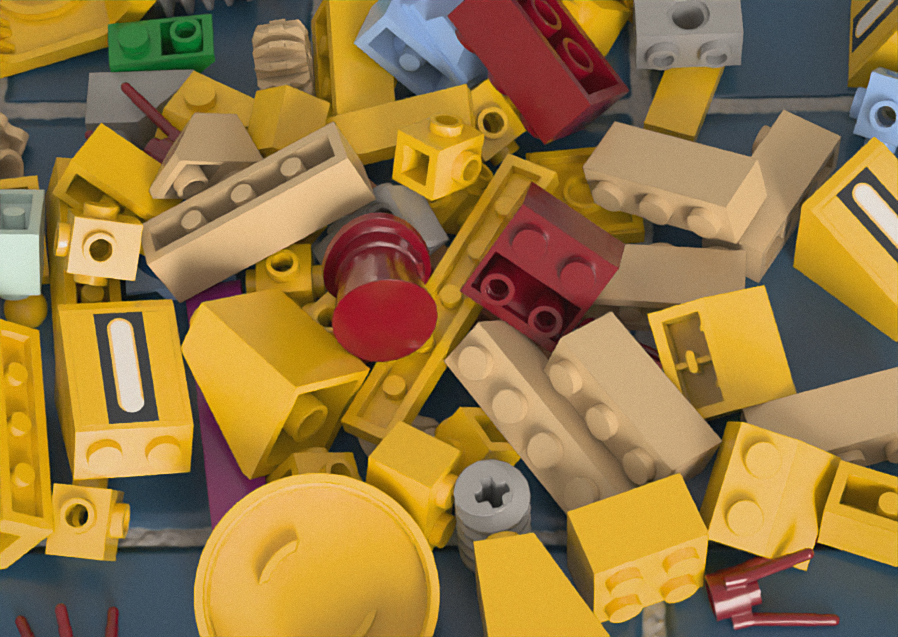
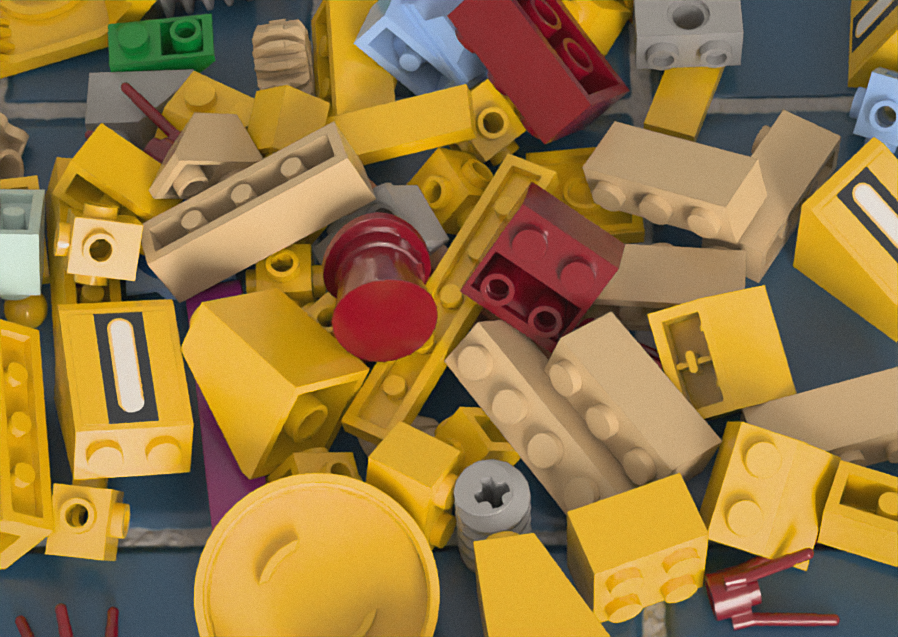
yellow brick [392,112,485,201] -> none

